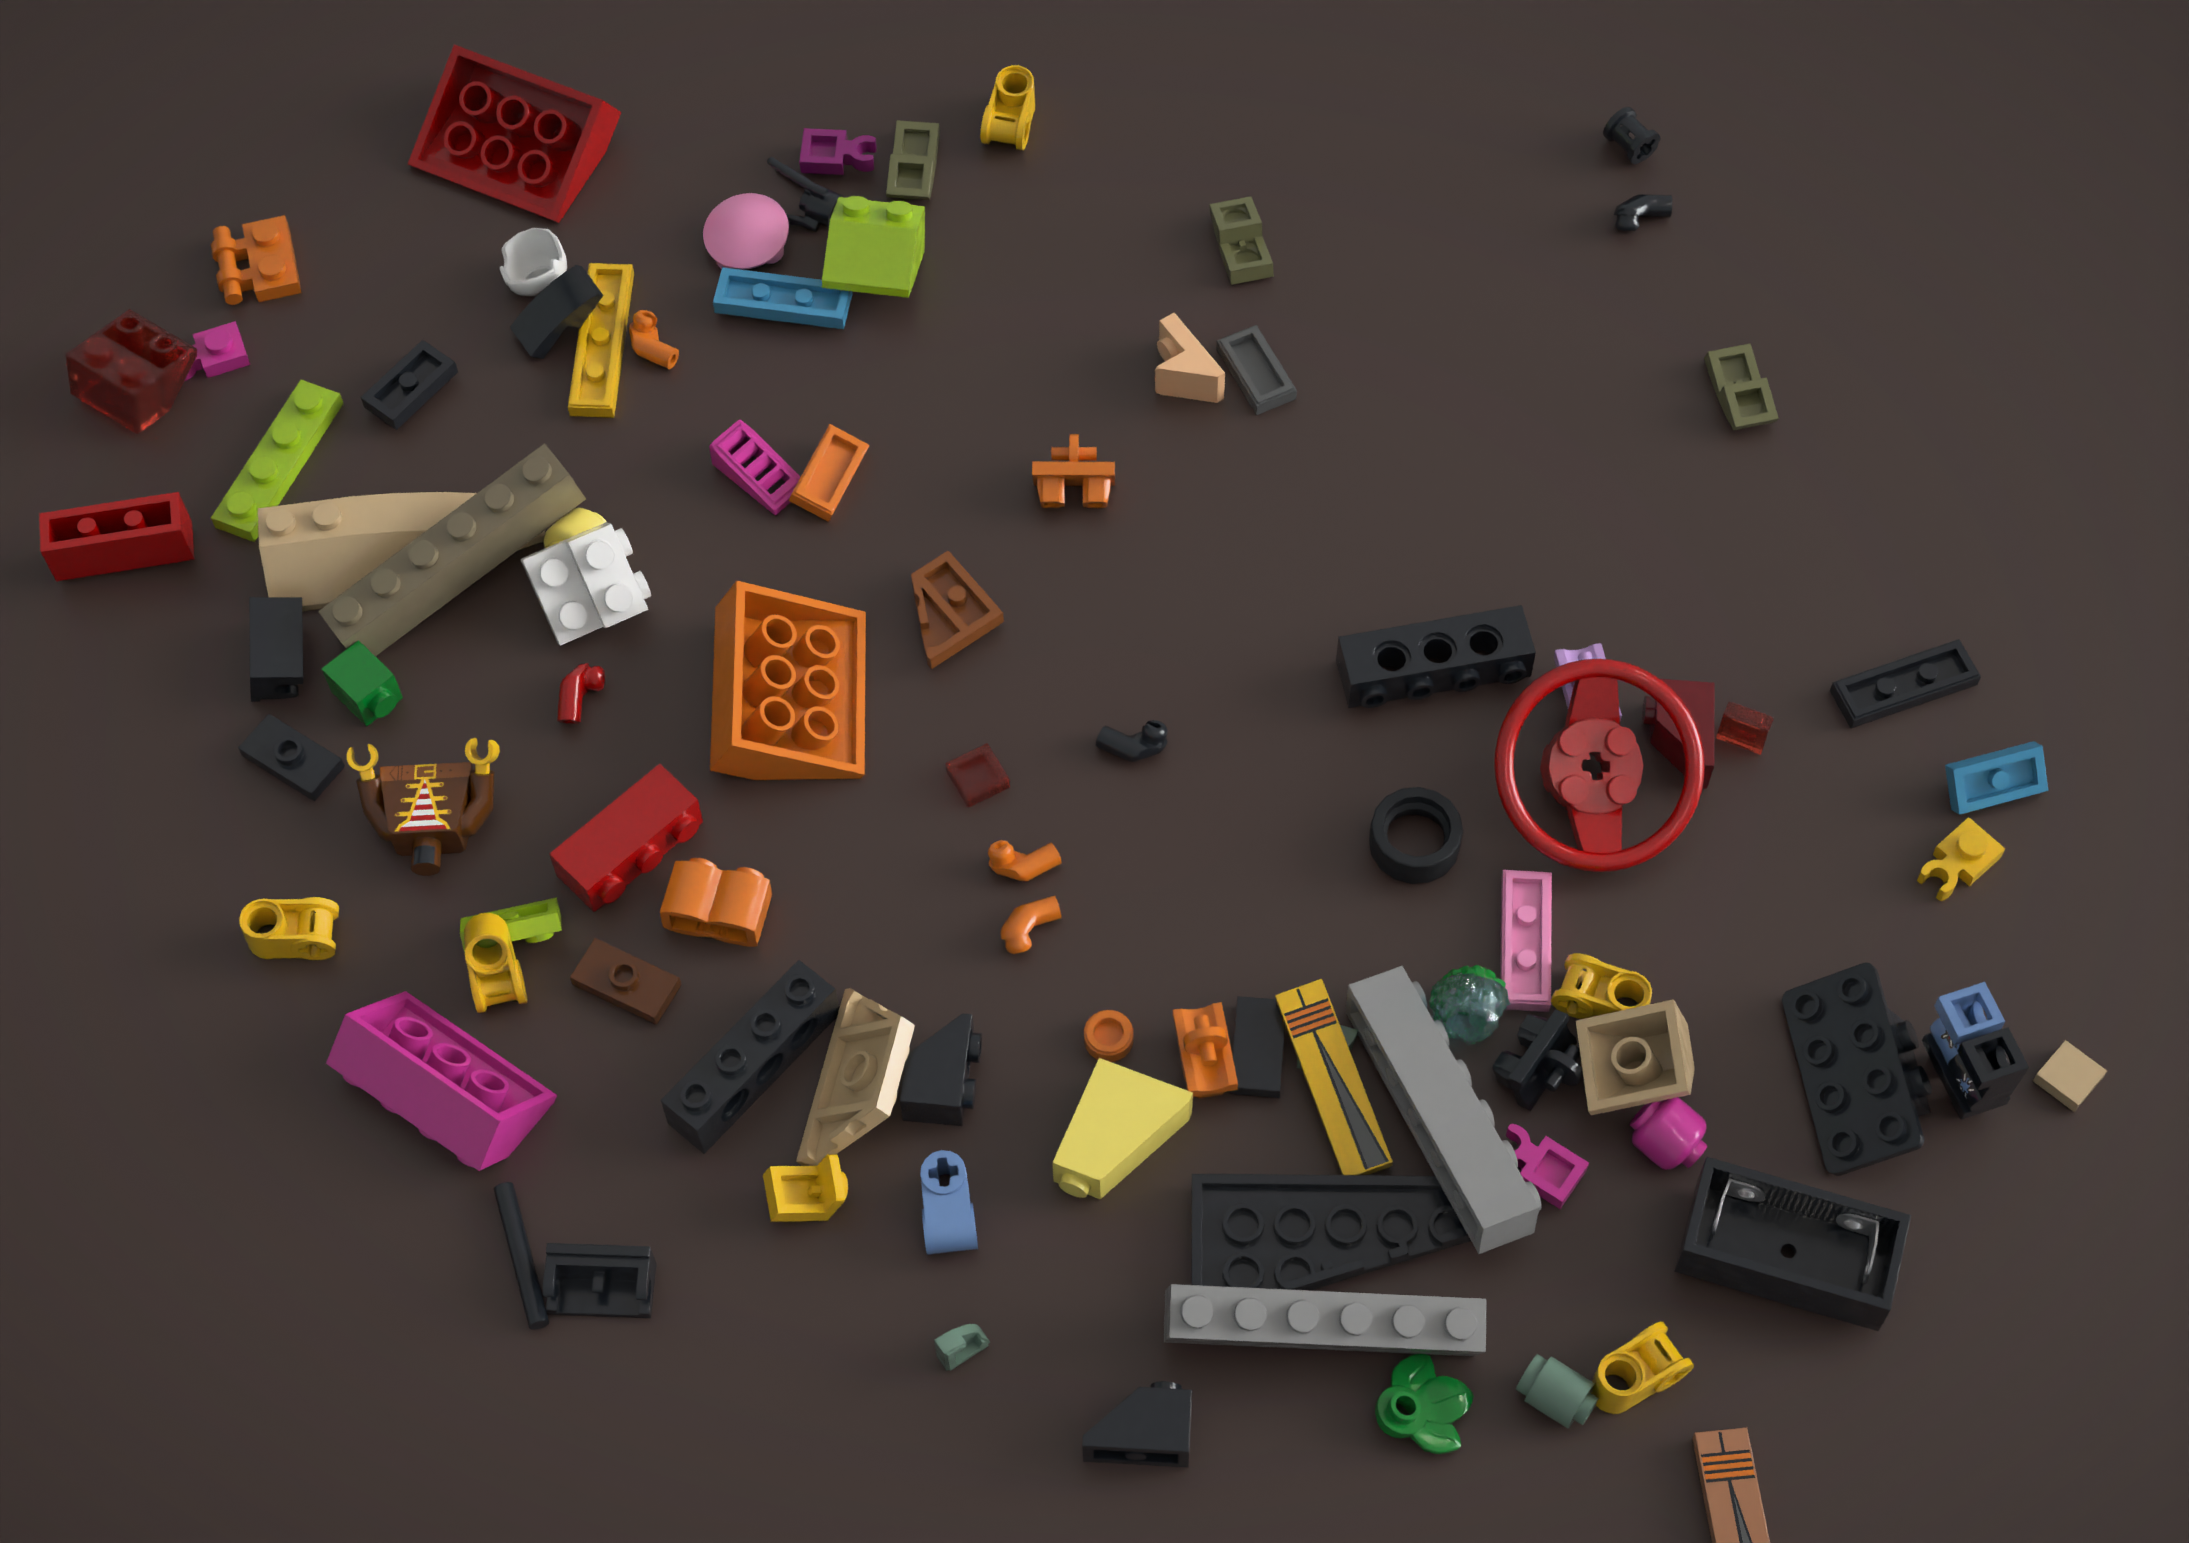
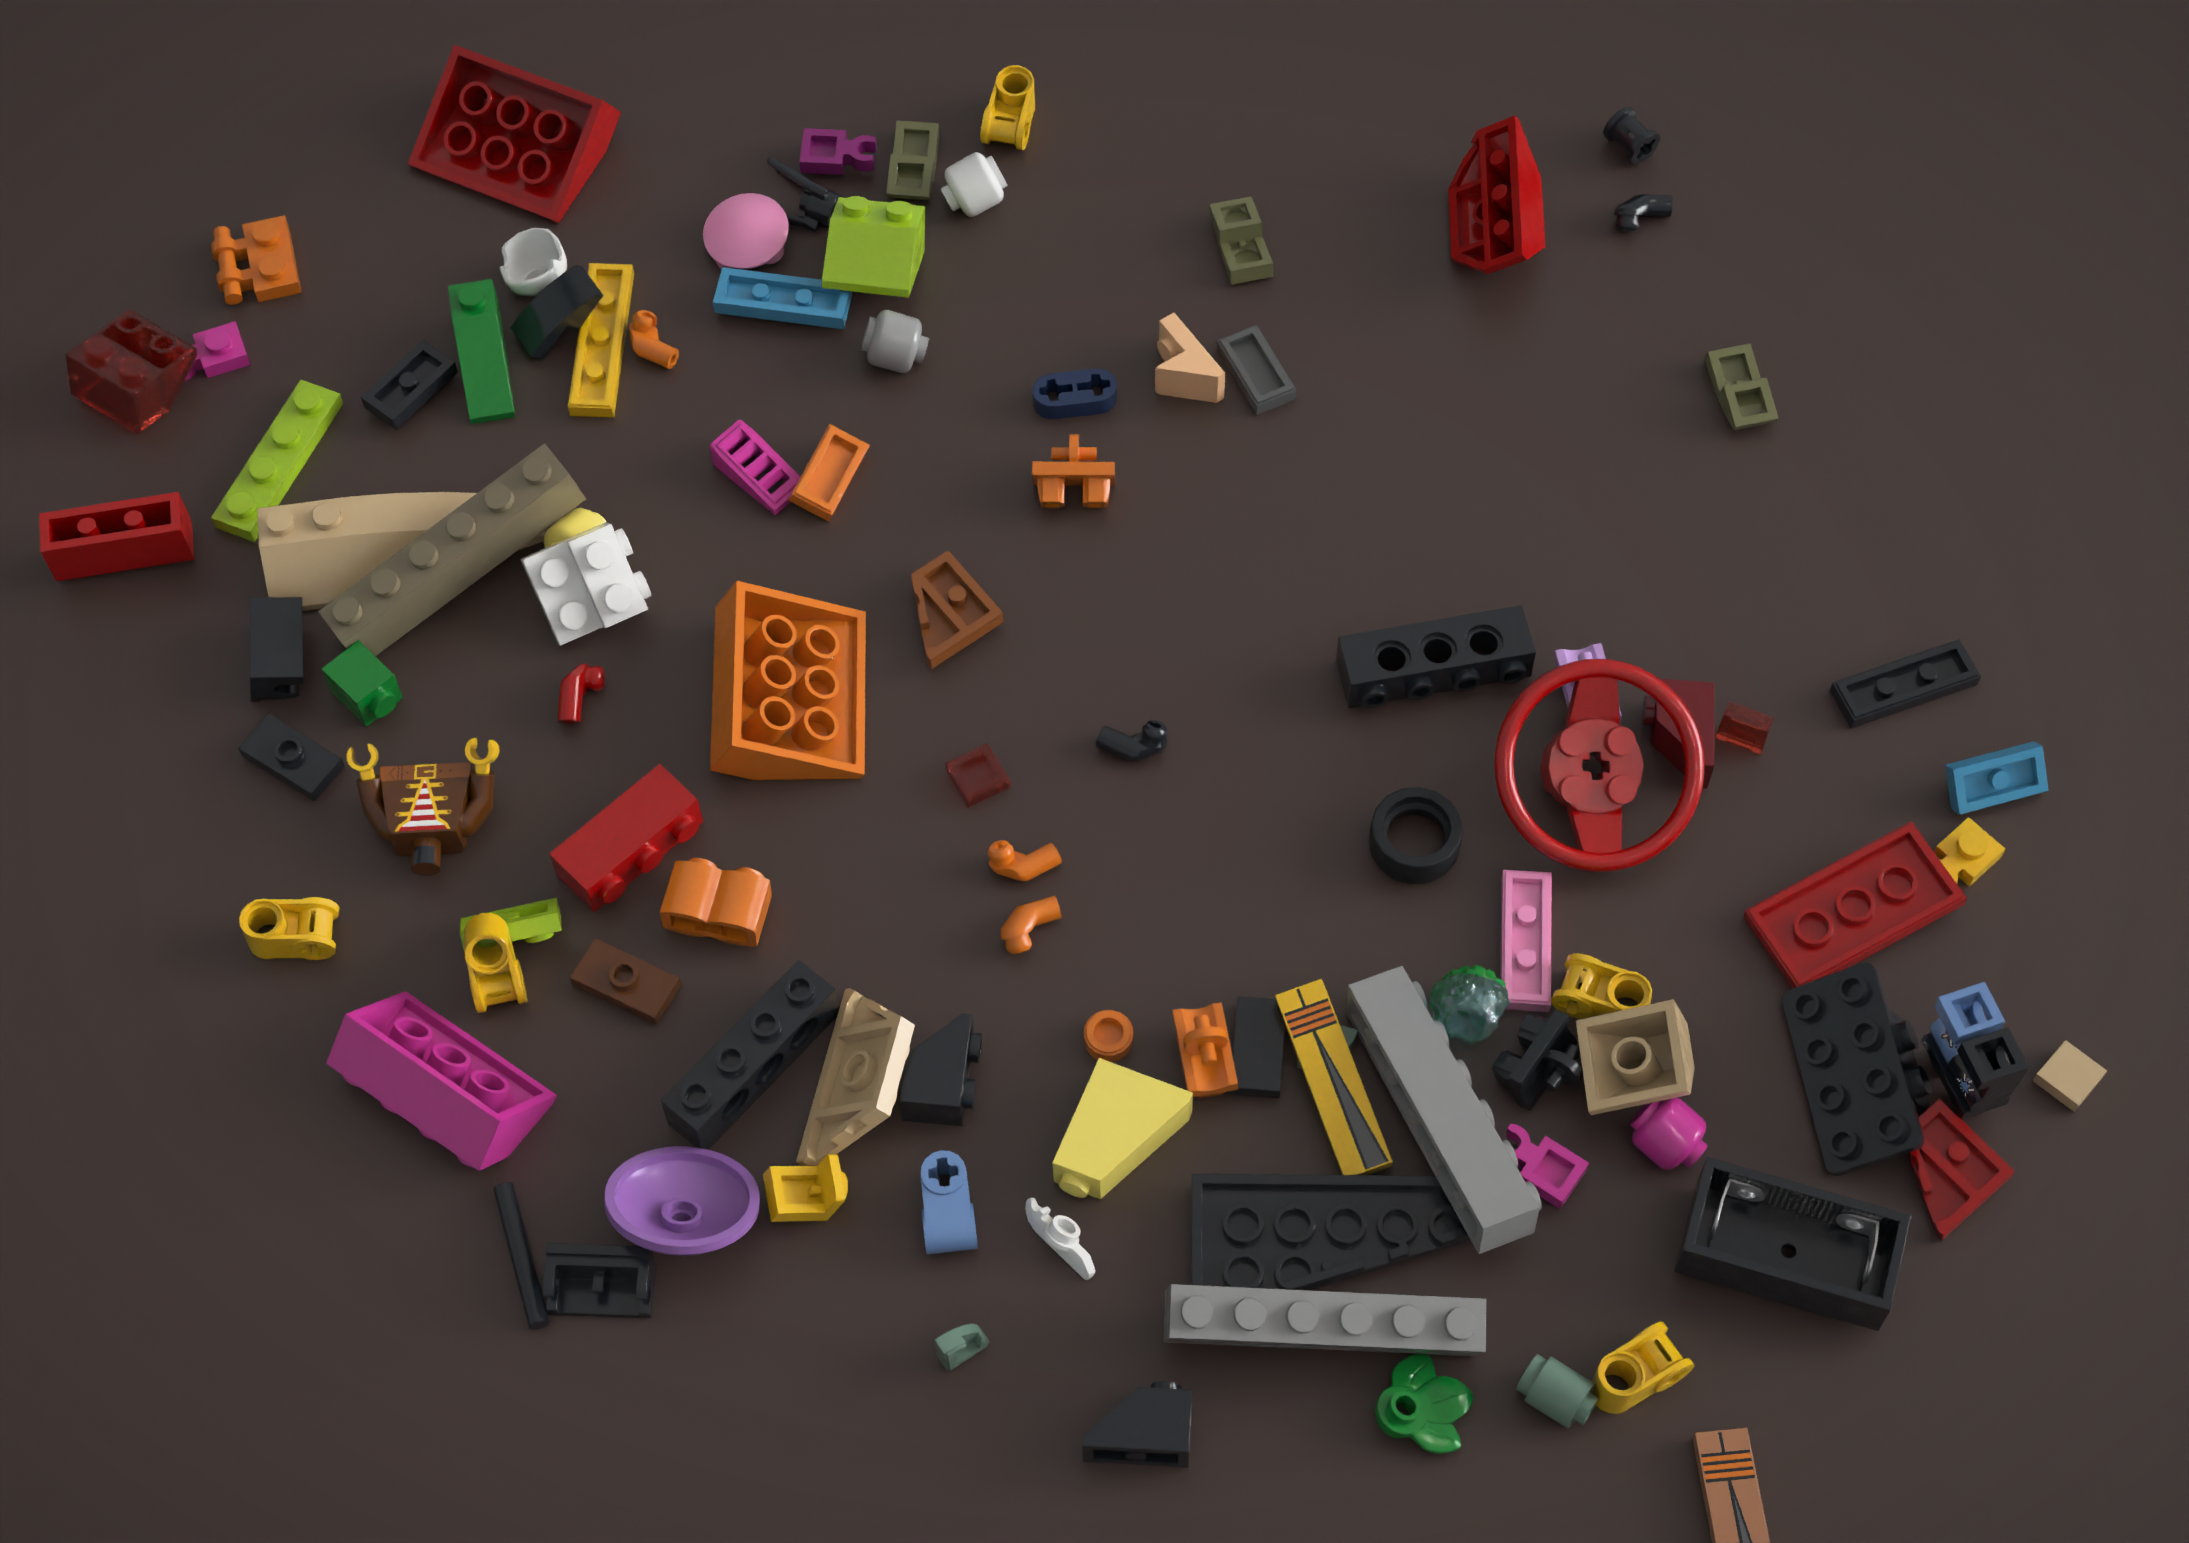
none -> green slope [448,279,516,424]
none -> medium lavender dish [604,1146,760,1256]
none -> light grey head [861,310,929,373]
none -> white head [941,152,1008,217]
none -> white piece [1025,1198,1096,1280]
none -> dark blue beam [1033,368,1117,419]
none -> red wedge [1448,115,1545,275]
none -> red tile [1744,821,1967,989]
none -> red wing [1907,1098,2015,1241]

